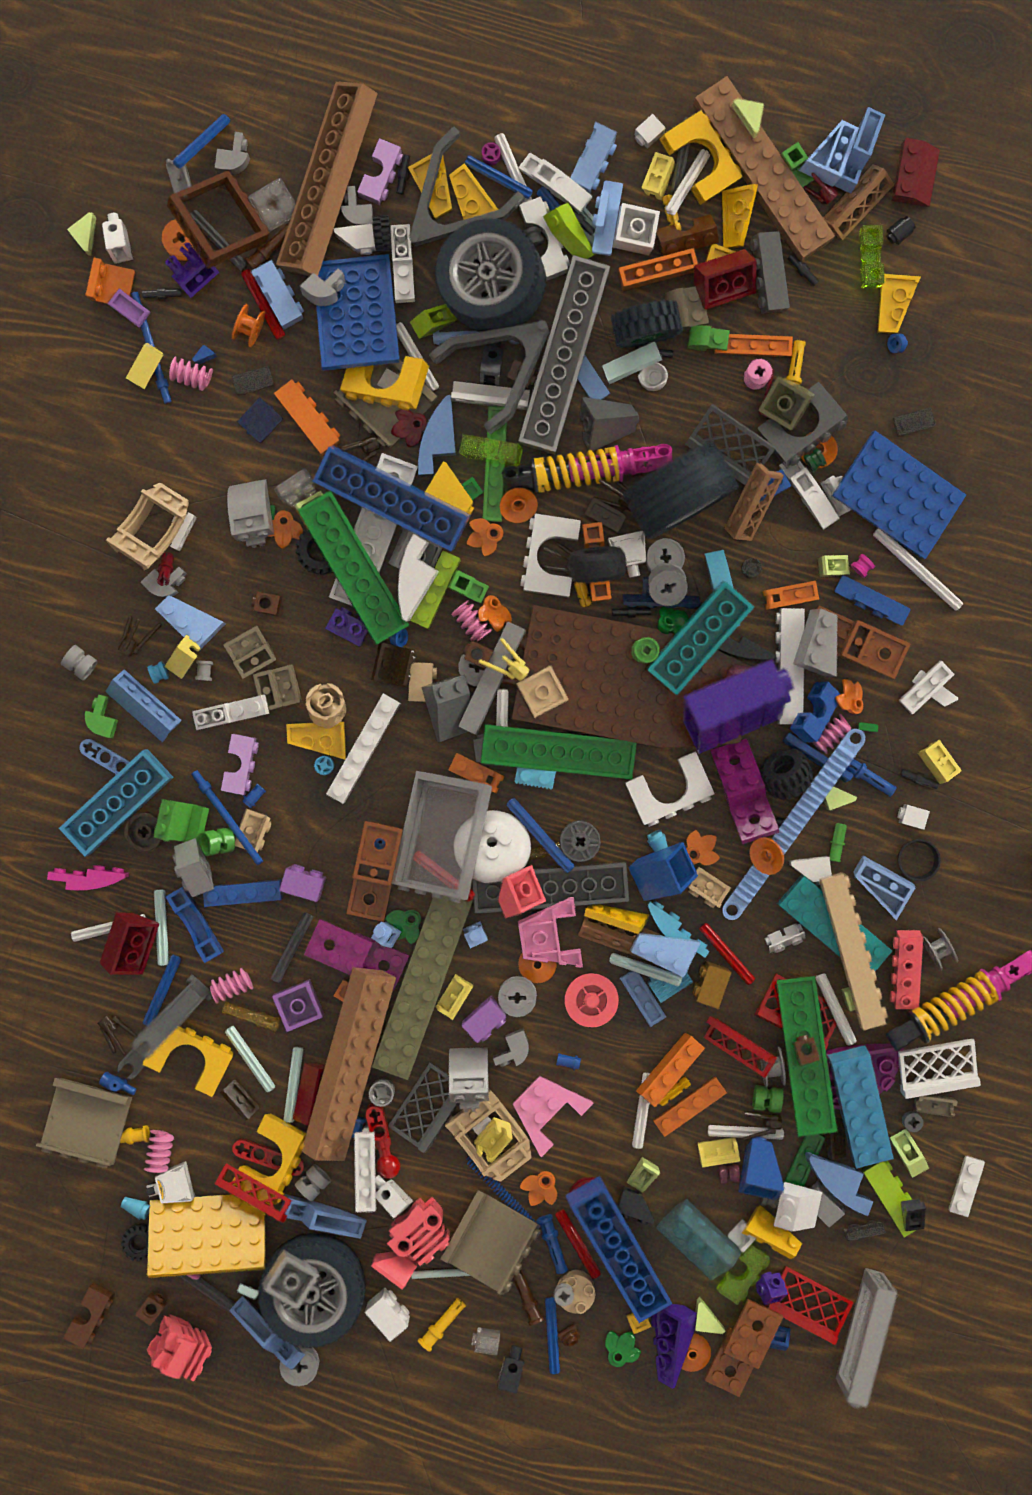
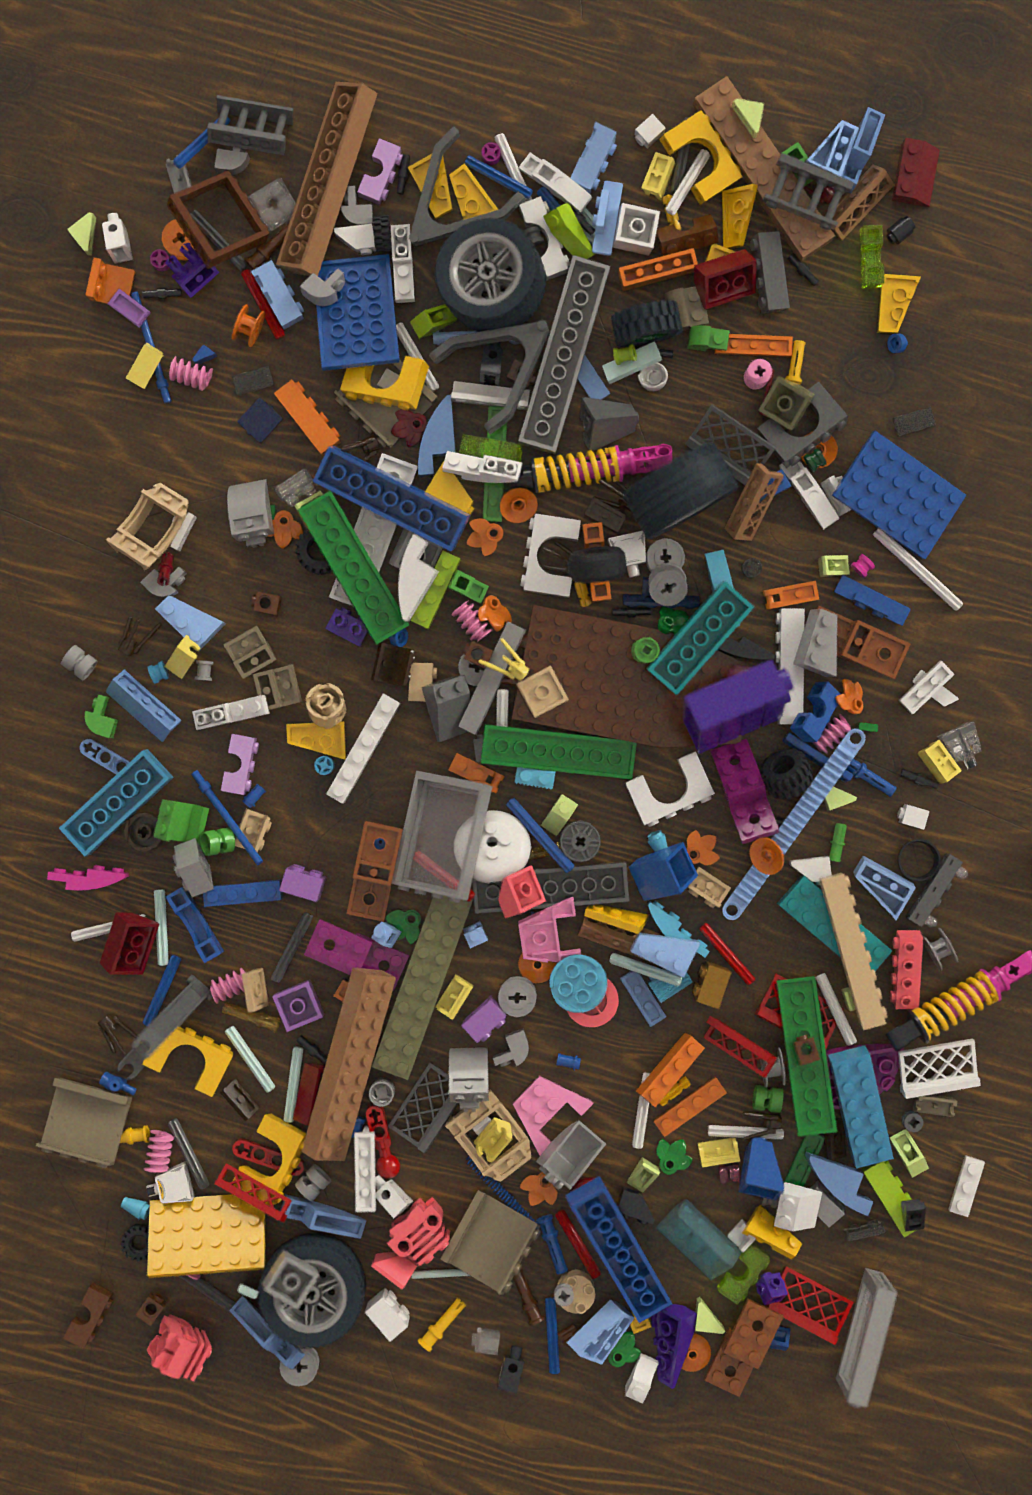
green tile [461,477,483,501] -> none
white hinge [765,923,805,953] -> none
none -> magenta wheel [150,249,172,272]
none -> dark grey axle [168,1118,210,1190]
none -> dark grey fence [207,95,293,155]
none -> tan tile [242,968,269,1012]
none -> black bar [296,1035,328,1065]
none -> white slope [442,451,522,483]
none -> light grey piece [536,1120,606,1190]
none -> yellowish green slope [541,794,578,836]
none -> medium azure tile [549,954,607,1013]
none -> light blue wedge [567,1300,635,1364]
none -> lime bush [613,344,637,365]
none -> white arch [625,1353,658,1403]
none -> green plate [656,1139,692,1175]
none -> dark grey fence [762,153,854,231]
none -> dark grey piece [906,853,968,928]
none -> clear torso [937,721,982,769]

